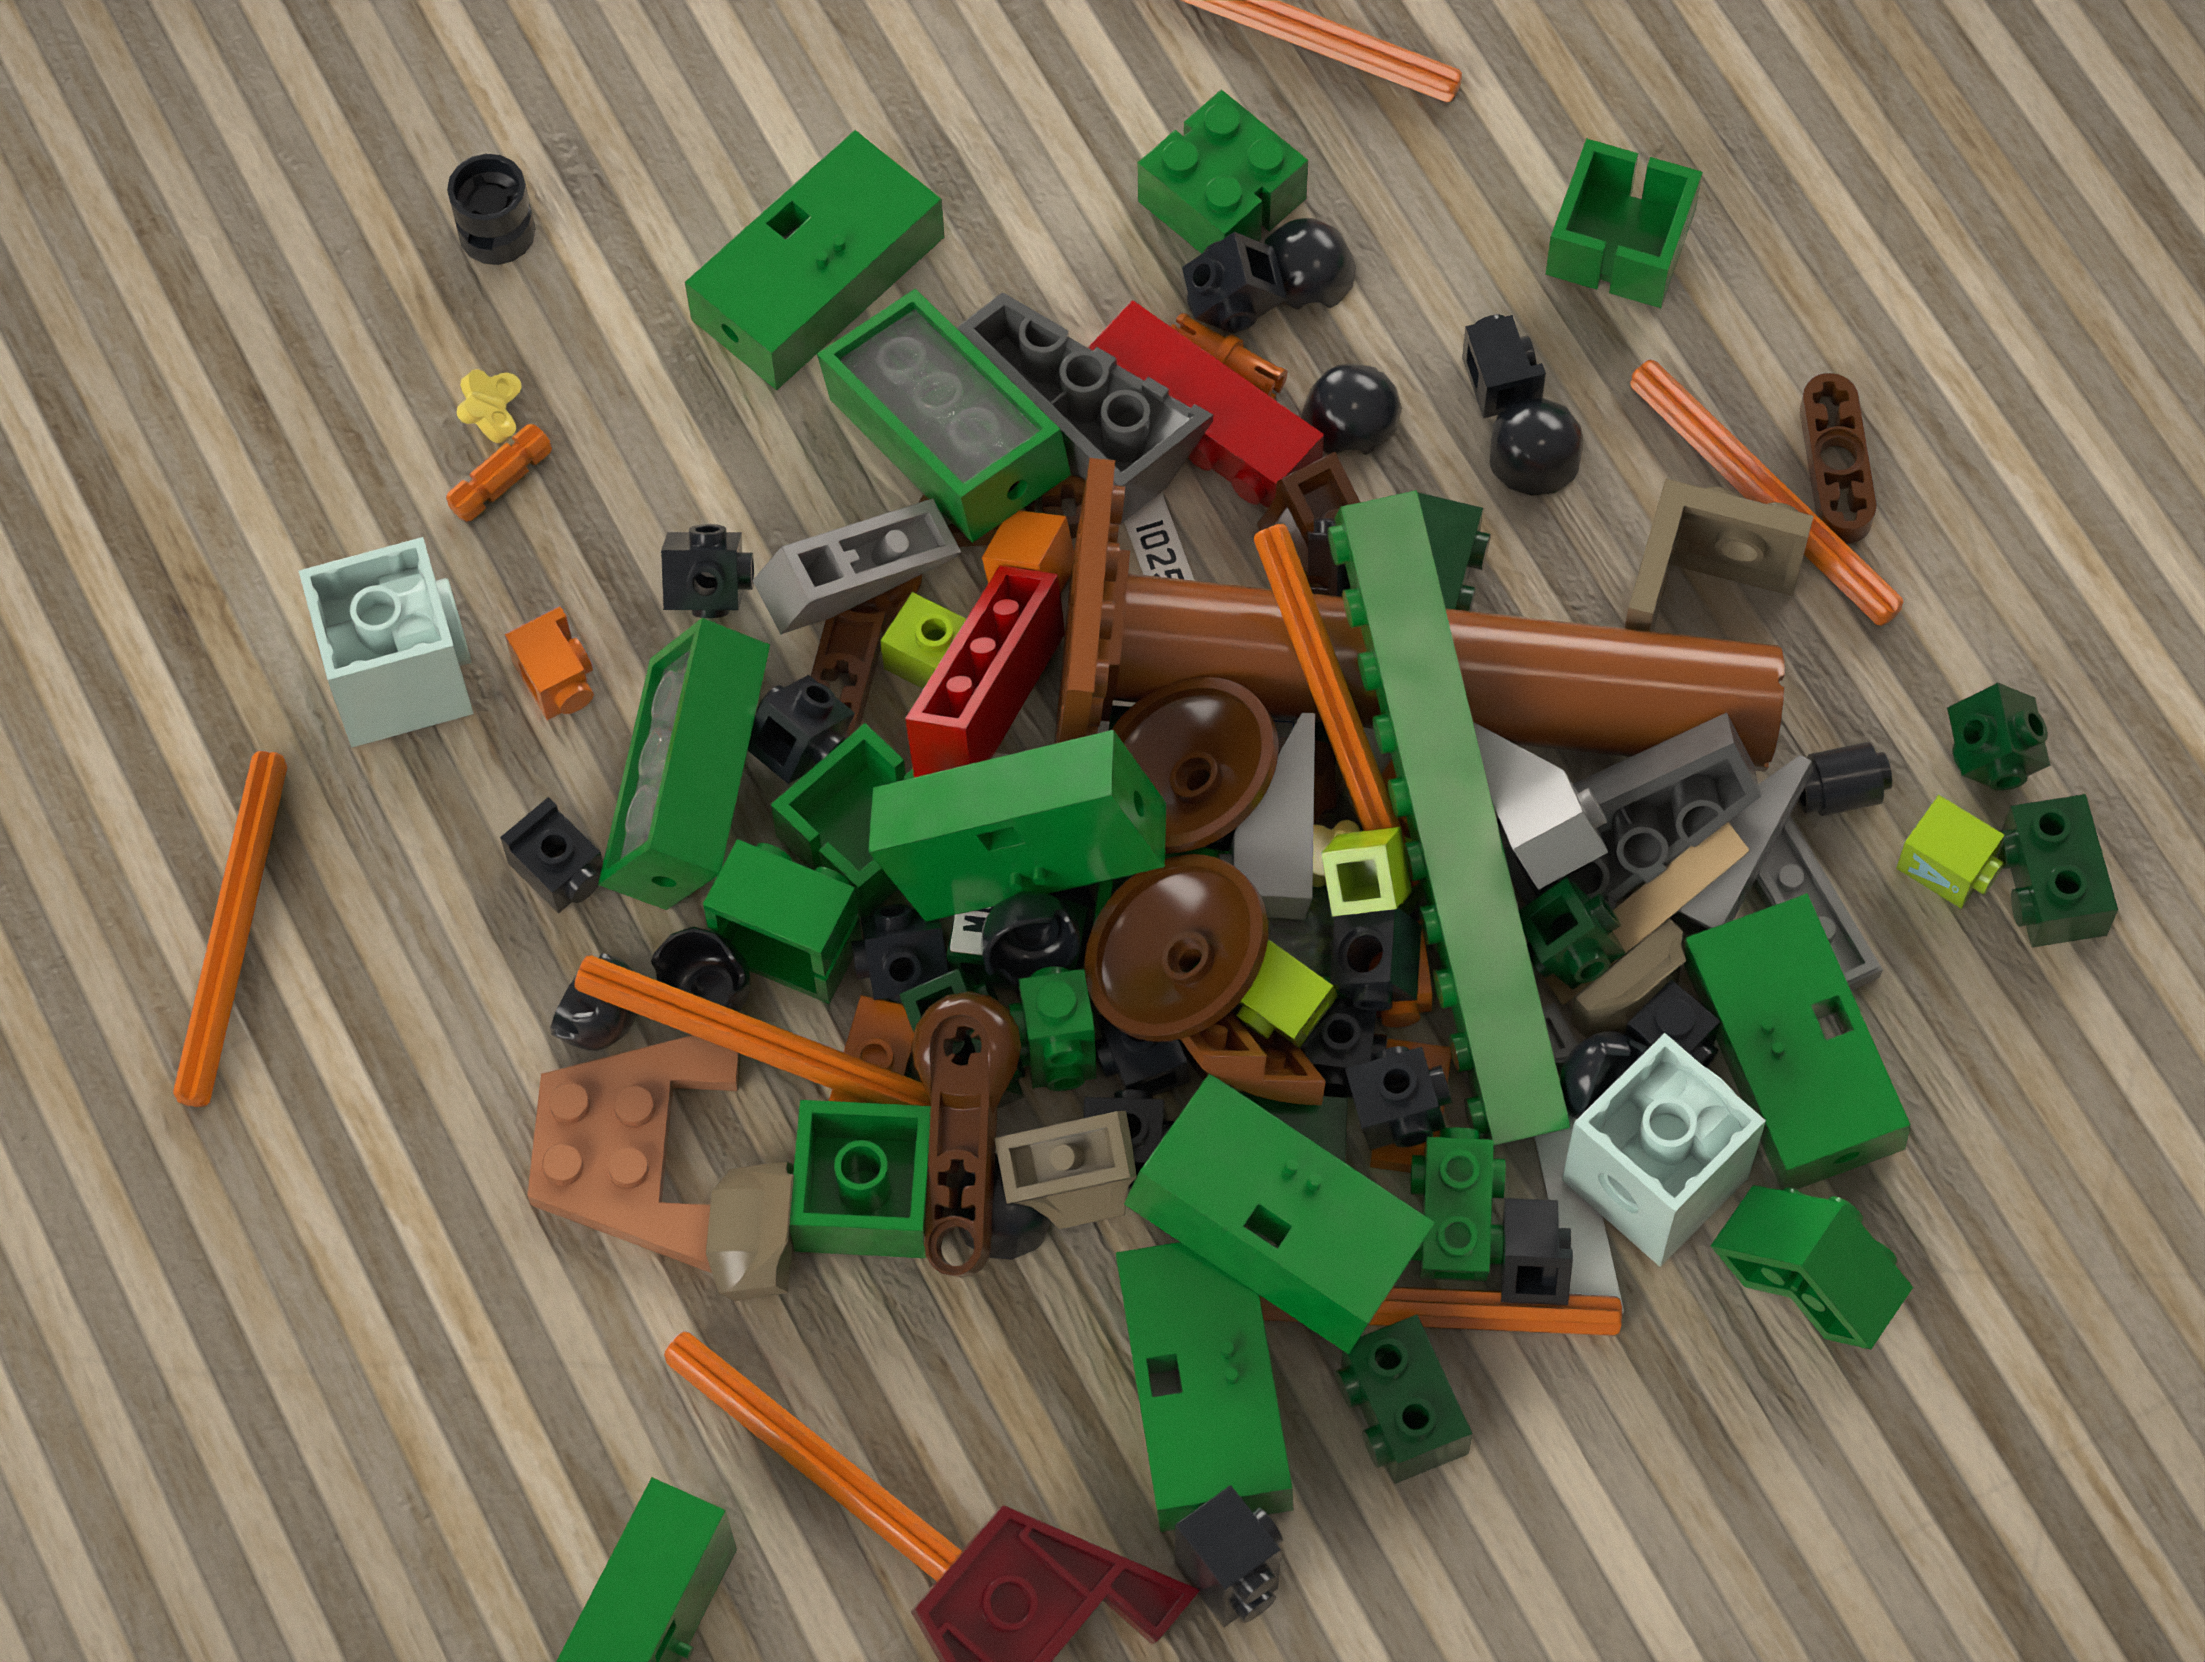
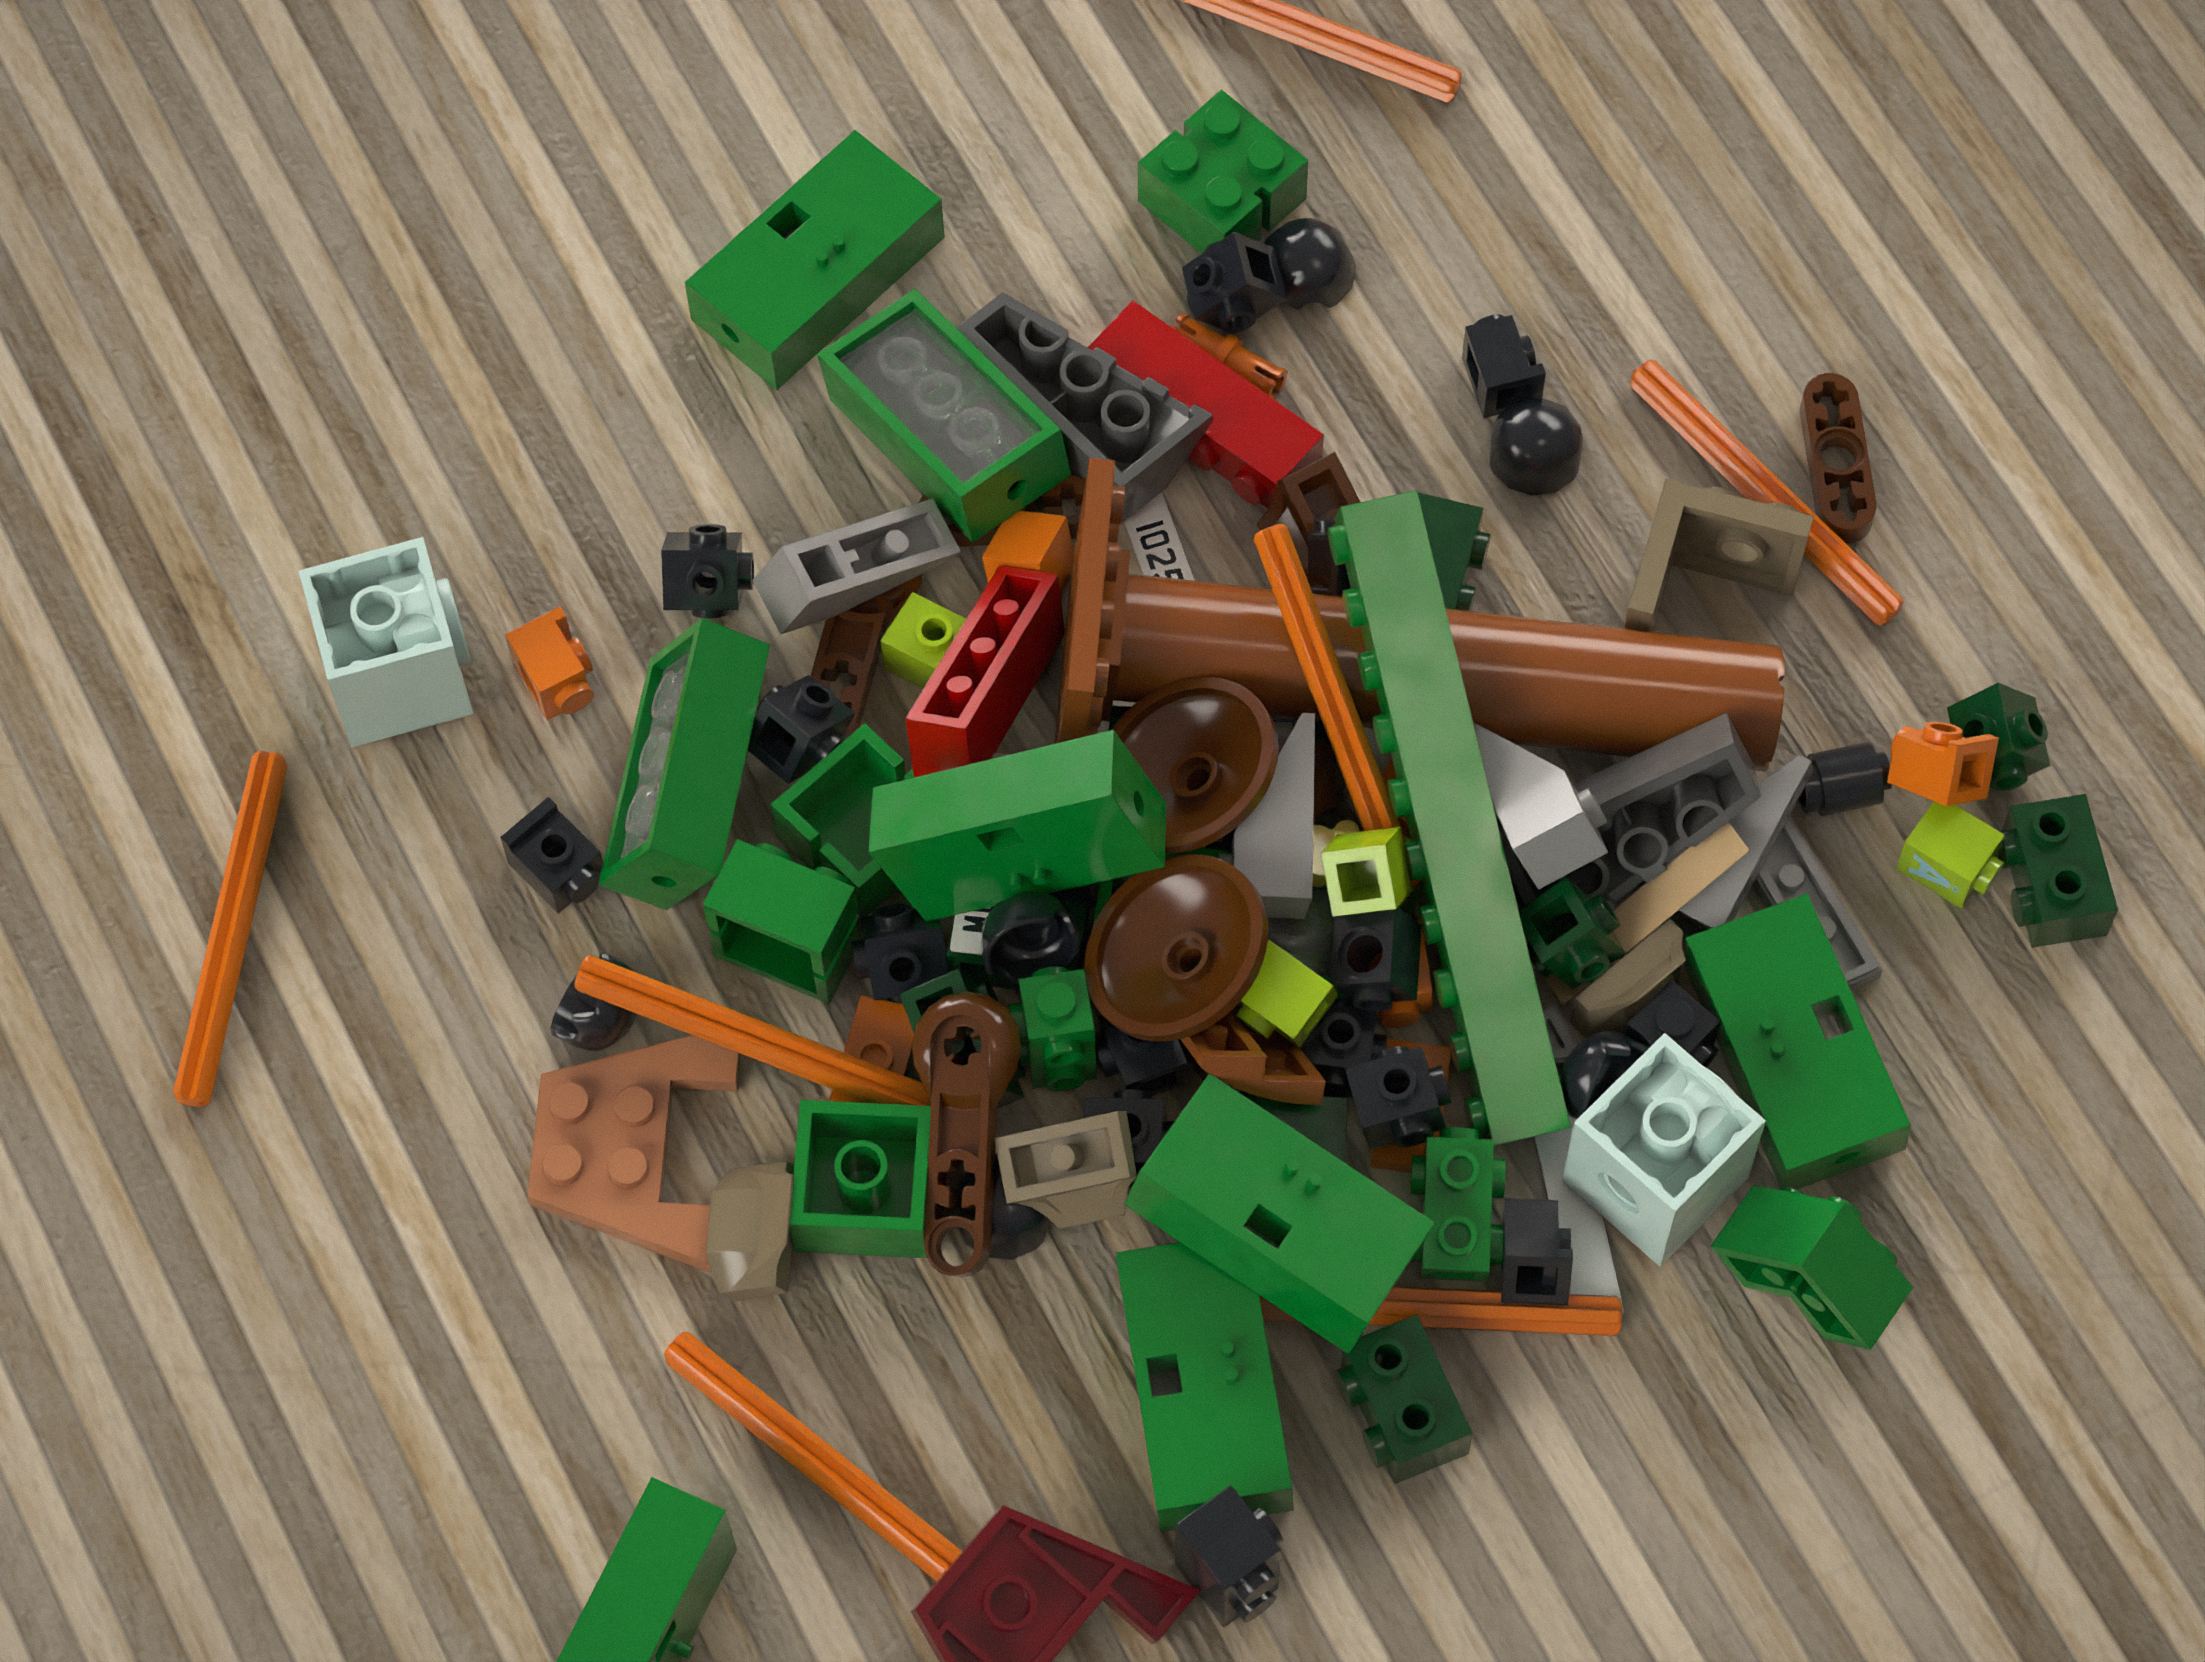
orange axle [446,424,552,522] -> none
black wheel [447,153,536,265] -> none
light yellow piece [457,369,522,443] -> none
black hair [651,927,750,1012] -> none
black hair [1301,363,1402,455] -> none
green piece [1545,138,1703,308] -> none
none -> orange brick [1887,722,1999,807]

